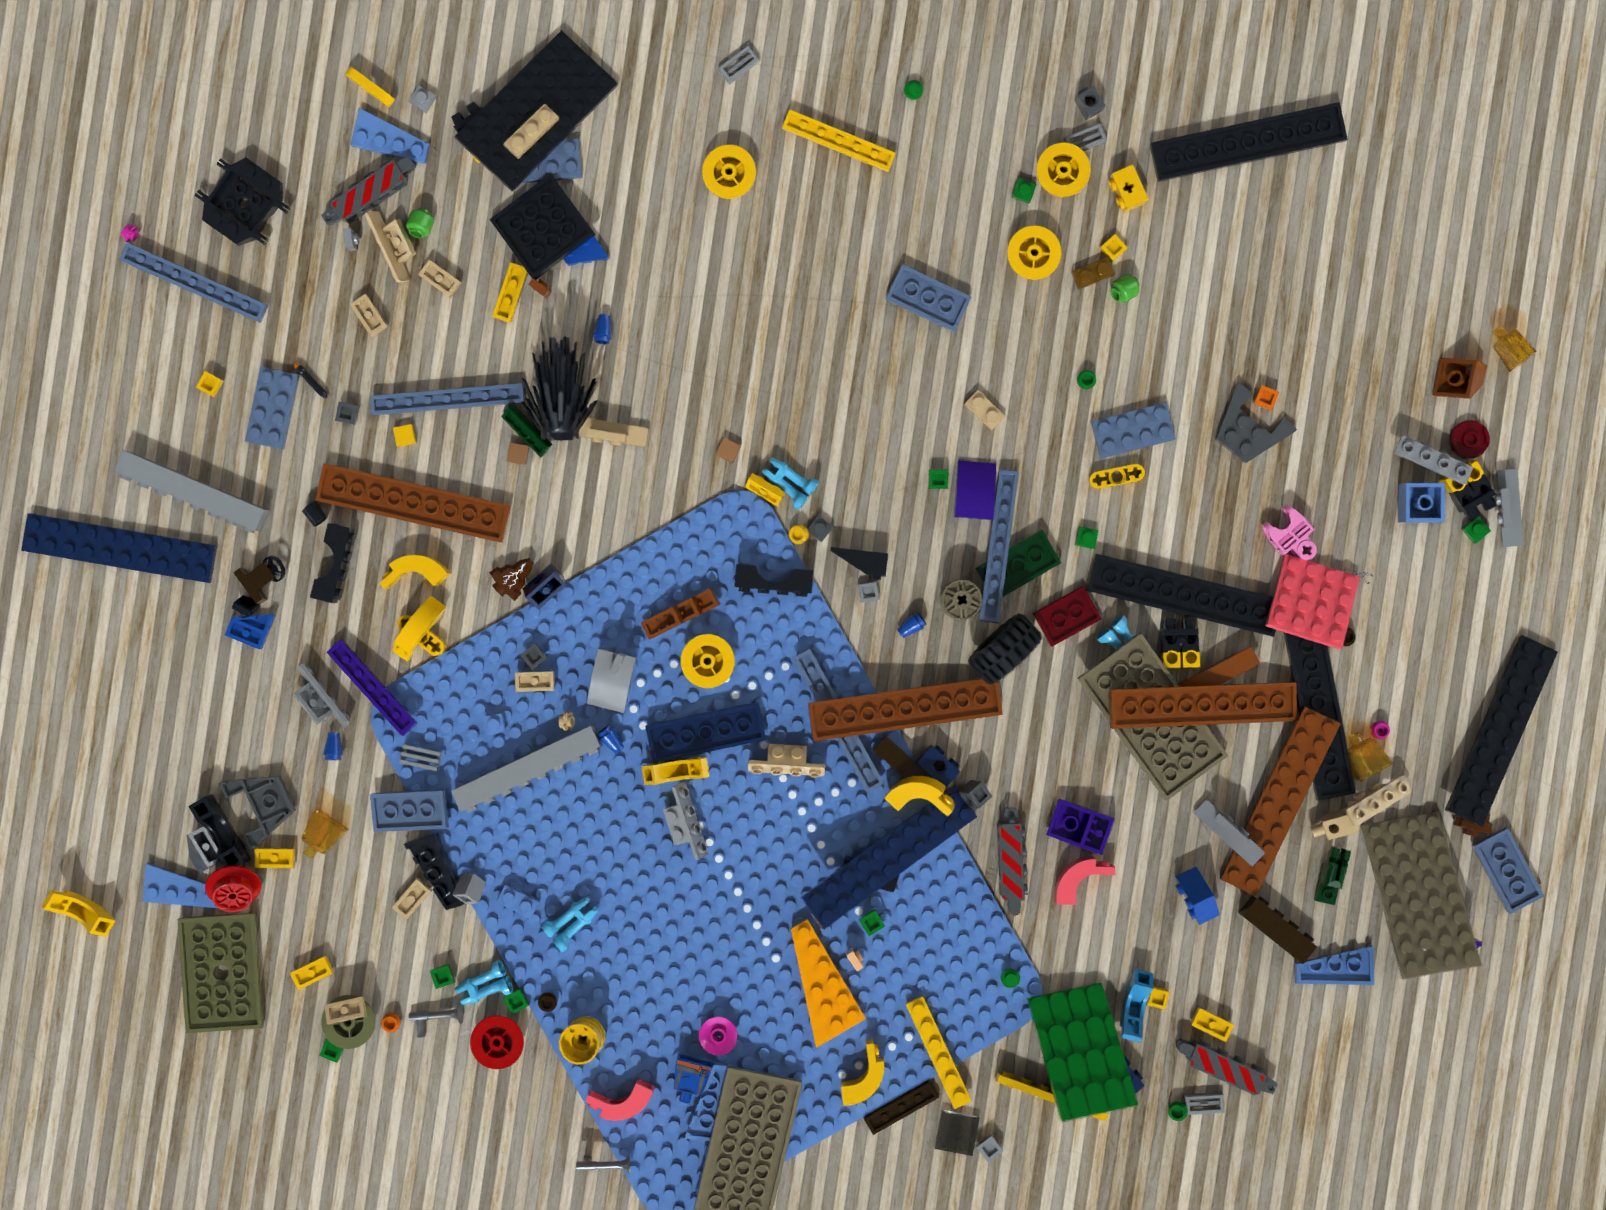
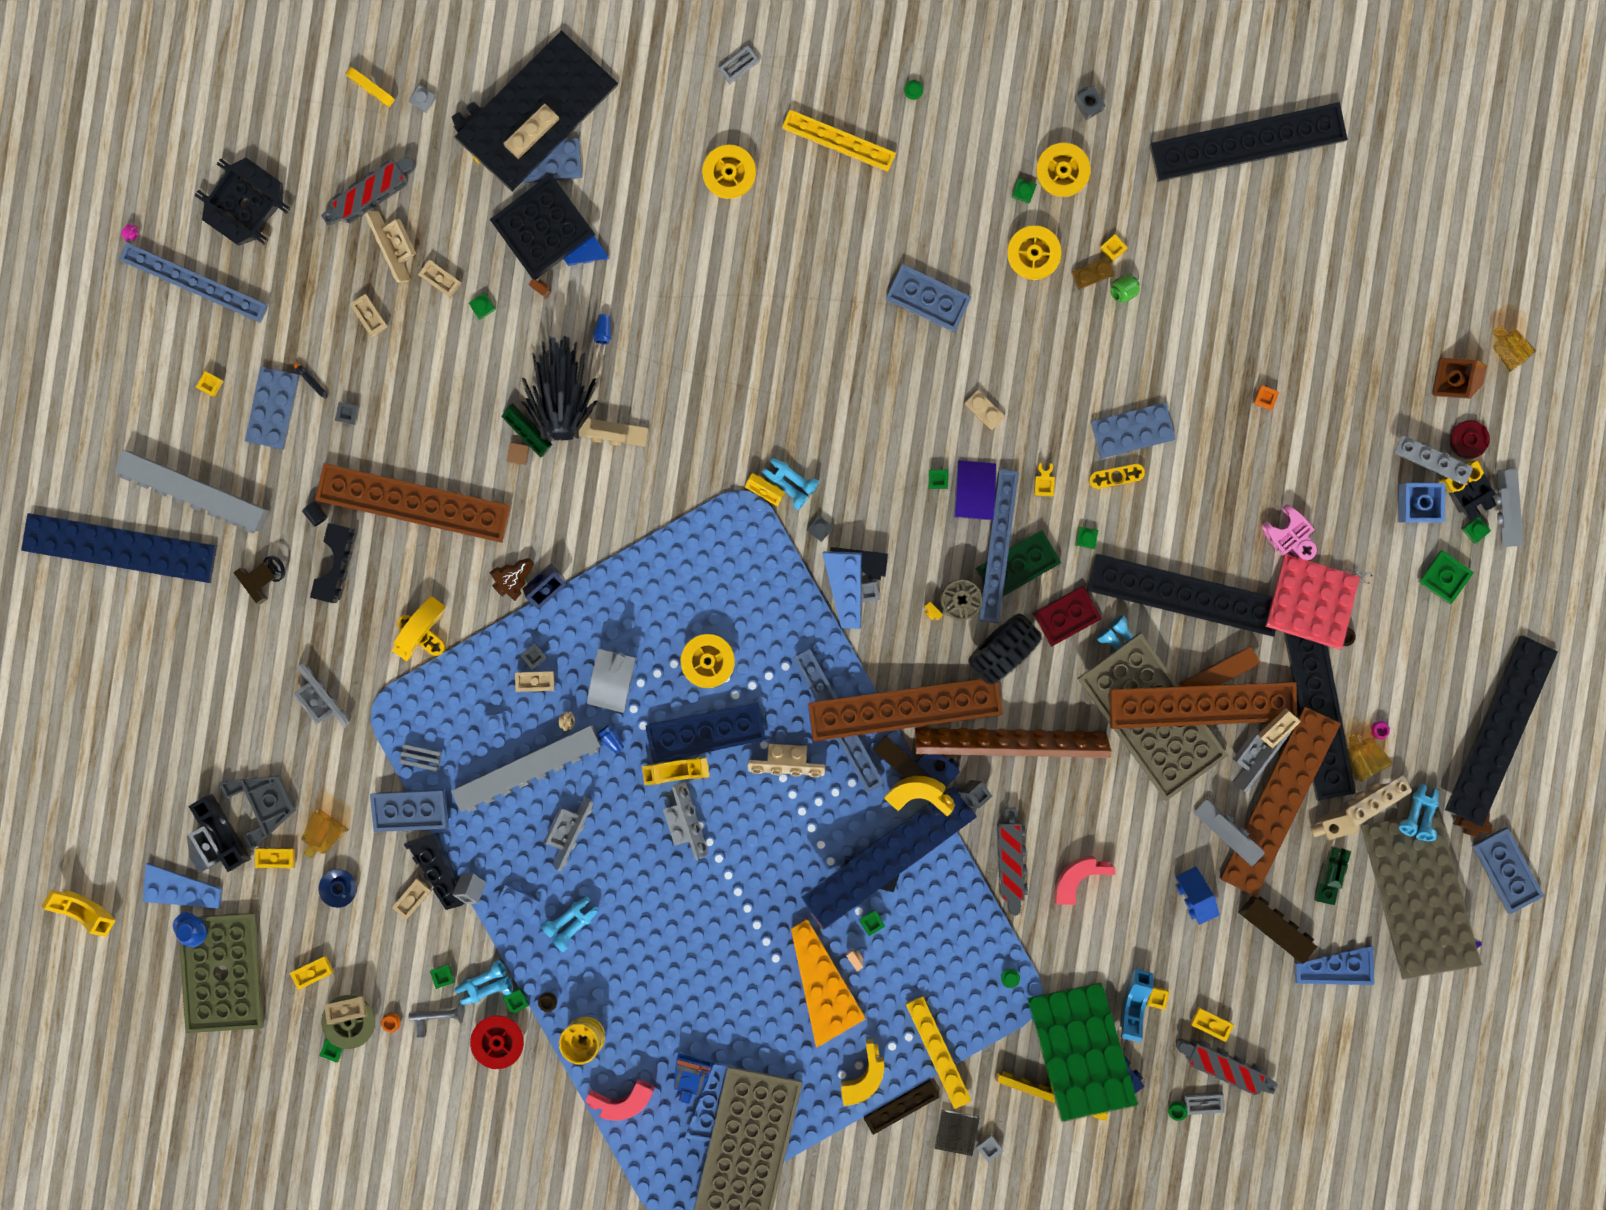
red piece [205,866,261,912] -> none
blue wing [225,614,276,649] -> none
black plate [232,595,260,617] -> none
blue cone [323,733,343,760] -> none
dark purple plate [326,639,418,736] -> none
light grey plate [343,228,360,251] -> none
medium blue wing [350,108,430,164] -> none
sand blue plate [370,383,525,416] -> none
yellow arch [379,555,451,589] -> none
yellow tile [393,424,417,447] -> none
bright green head [406,208,434,238] -> none
yellow plate [492,262,528,324] -> none
flat silver piece [577,1155,630,1175] -> none
dark orange slope [641,588,721,640] -> none
dark pink dish [699,1016,737,1055] -> none
medium nougat tile [715,438,741,463] -> none
black arch [734,564,814,597] -> none
yellow tile [789,524,809,544] -> none
blue cone [897,612,927,638] -> none
dark purple slope [1046,799,1116,855] -> none
light grey tile [1064,123,1107,151] -> none
green plate [1077,370,1096,390] -> none
yellow brick [1108,164,1149,213] -> none
black hips [1160,618,1201,668] -> none
dark grey wing [1215,382,1297,463] -> none
none -> blue hat [173,912,208,947]
none -> dark blue dish [318,869,357,908]
none -> green plate [469,293,496,320]
none -> light grey bracket [544,796,593,872]
none -> medium blue wing [822,551,862,629]
none -> dark orange plate [915,727,1112,758]
none -> yellow plate [924,601,943,620]
none -> yellow plate [1034,463,1055,497]
none -> light grey bracket [1233,729,1292,792]
none -> tan plate [1258,708,1301,748]
none -> medium azure piece [1399,784,1440,841]
none -> green plate [1418,550,1474,604]

